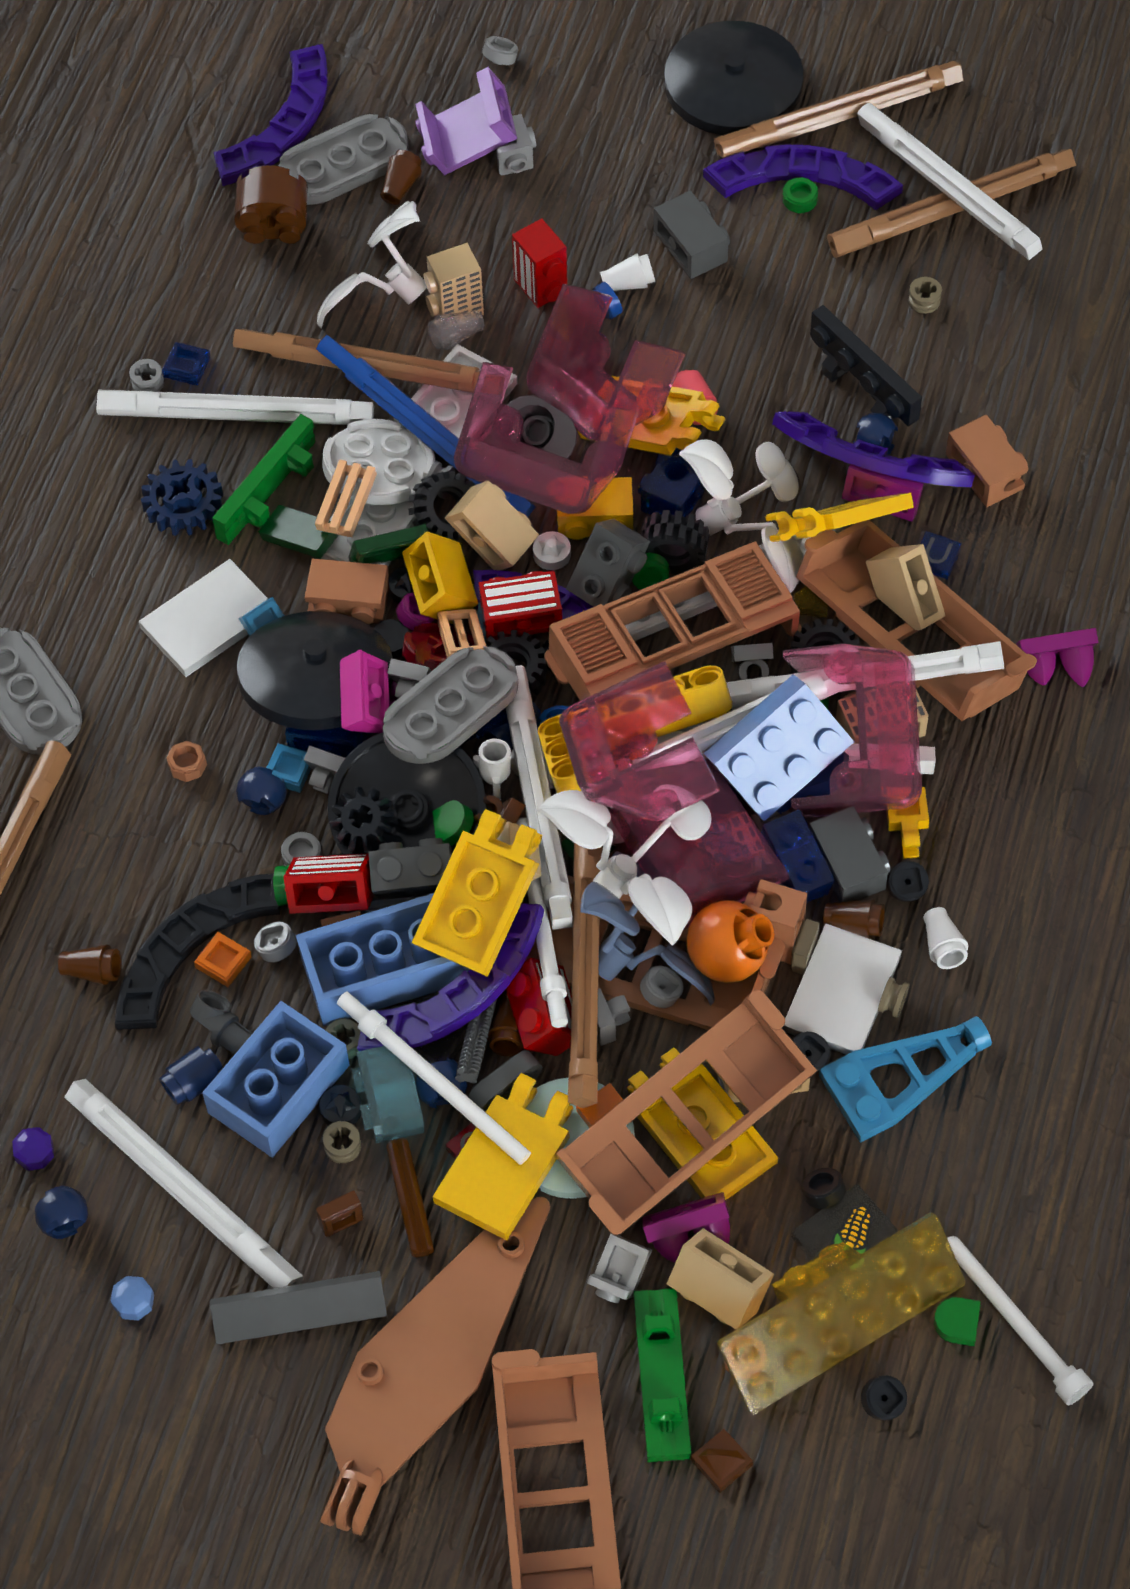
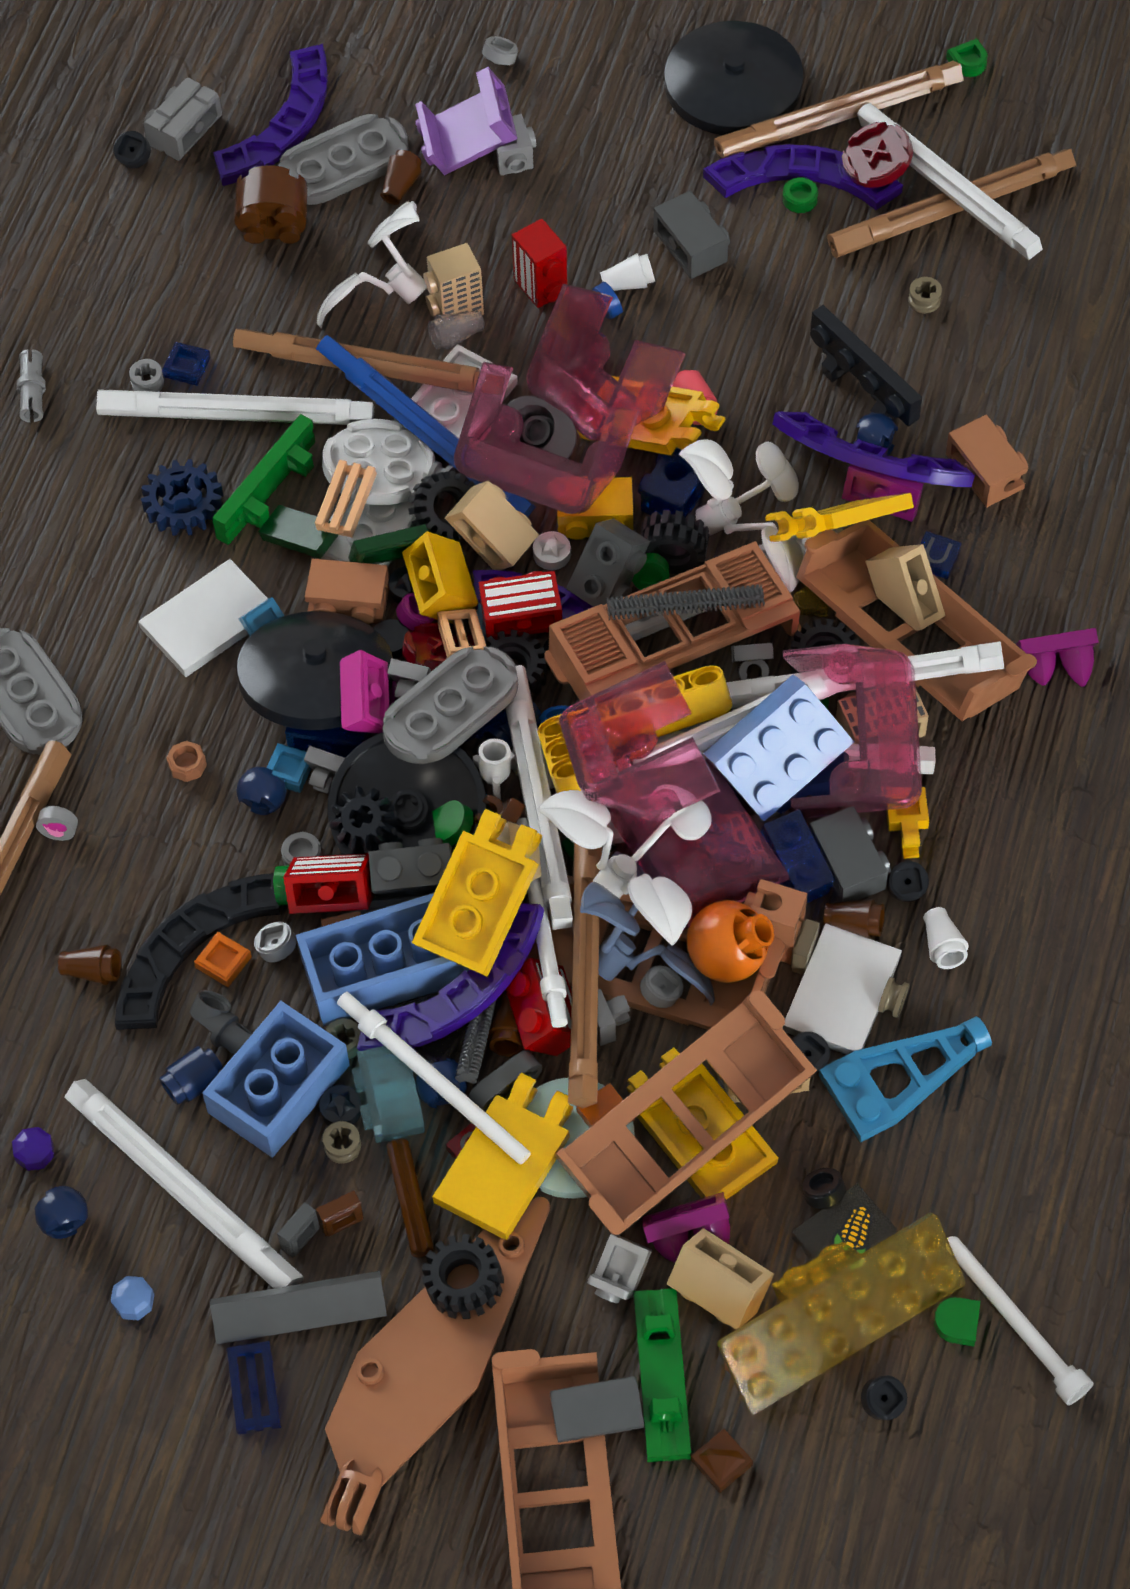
none -> light grey pin [17,349,46,422]
none -> light grey tile [36,806,78,841]
none -> black tile [113,131,151,169]
none -> light grey brick [143,77,222,161]
none -> clear blue tile [227,1341,281,1435]
none -> dark grey tile [277,1202,320,1258]
none -> black tyre [422,1234,504,1319]
none -> dark grey slope [550,1376,644,1443]
none -> dark grey axle [606,584,765,620]
none -> tile [842,122,914,188]
none -> green tile [946,38,988,77]

